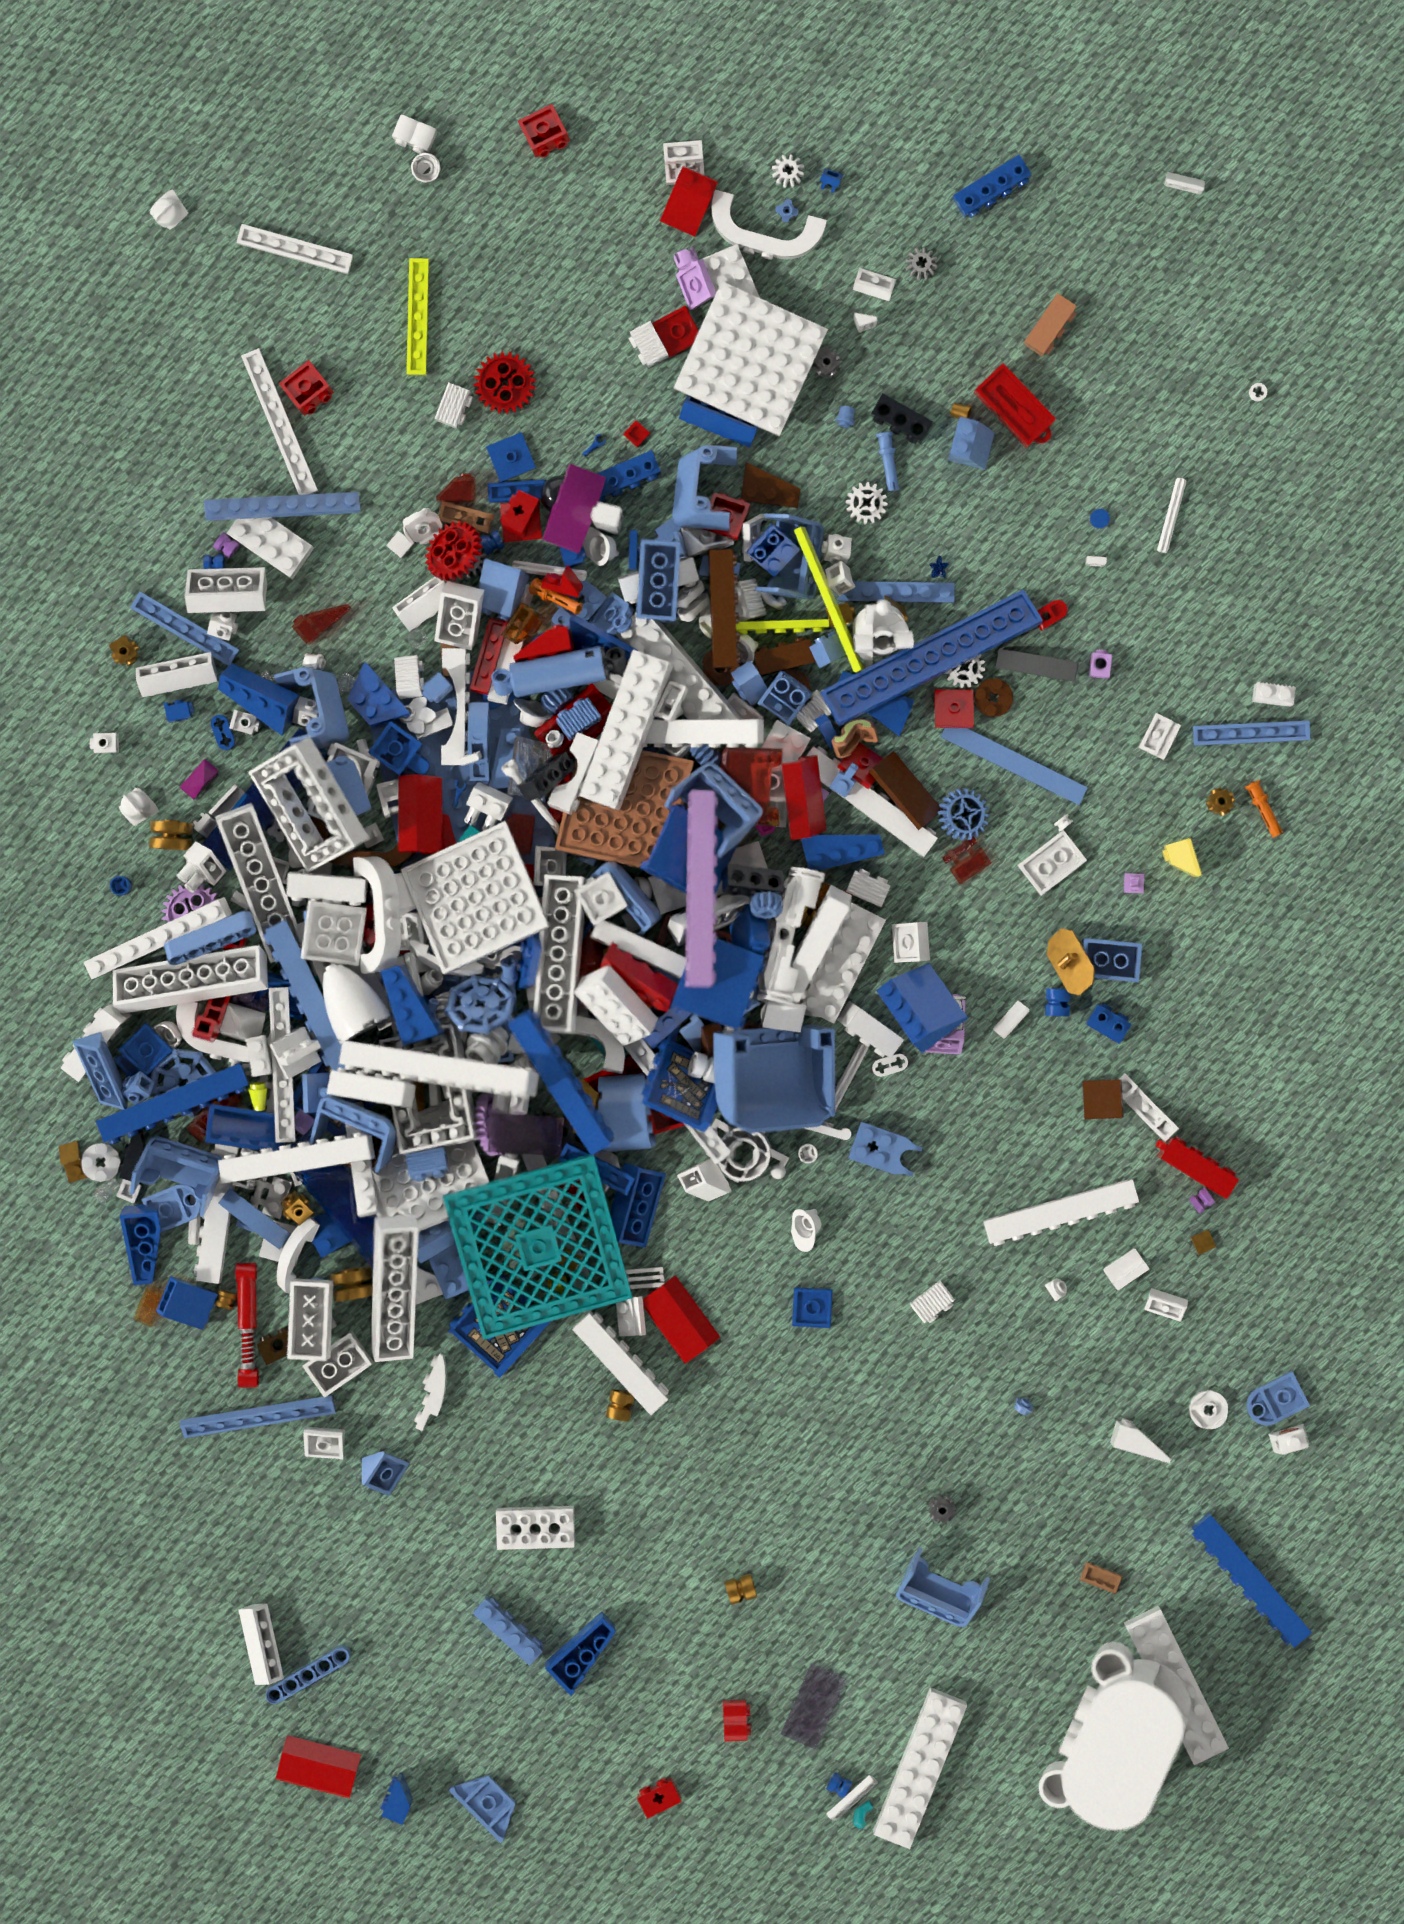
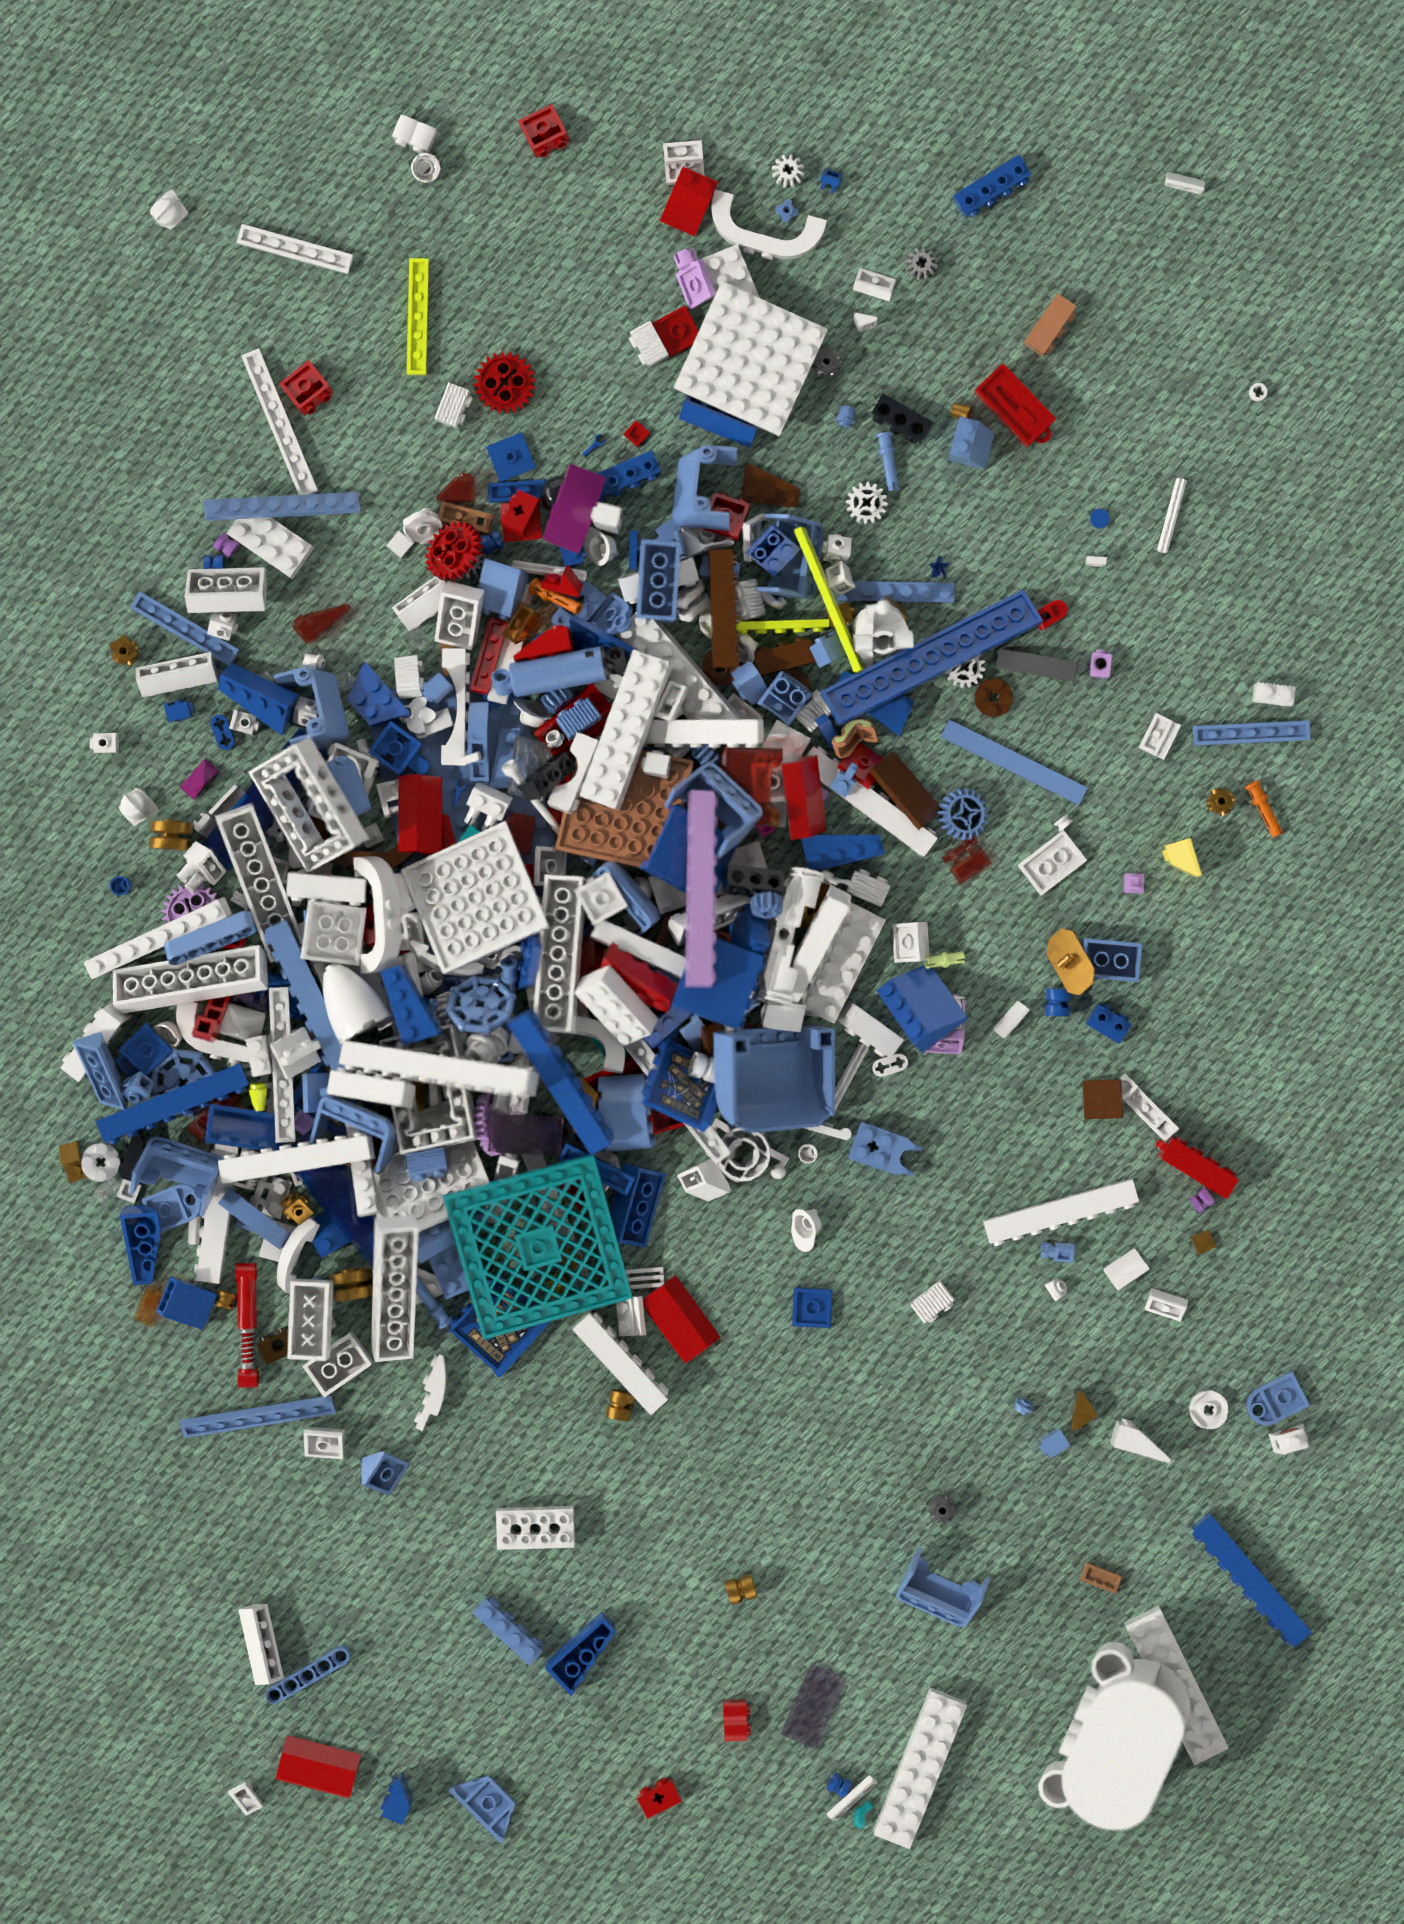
red plate [934,689,974,728] -> none
none -> white slope [228,1780,263,1816]
none -> medium blue pin [416,1275,453,1329]
none -> white brick [641,750,672,778]
none -> white plate [821,869,853,888]
none -> yellowish green pin [925,951,965,969]
none -> medium blue brick [1039,1428,1070,1458]
none -> medium blue plate [1041,1242,1075,1263]
none -> pearl gold slope [1070,1390,1098,1431]

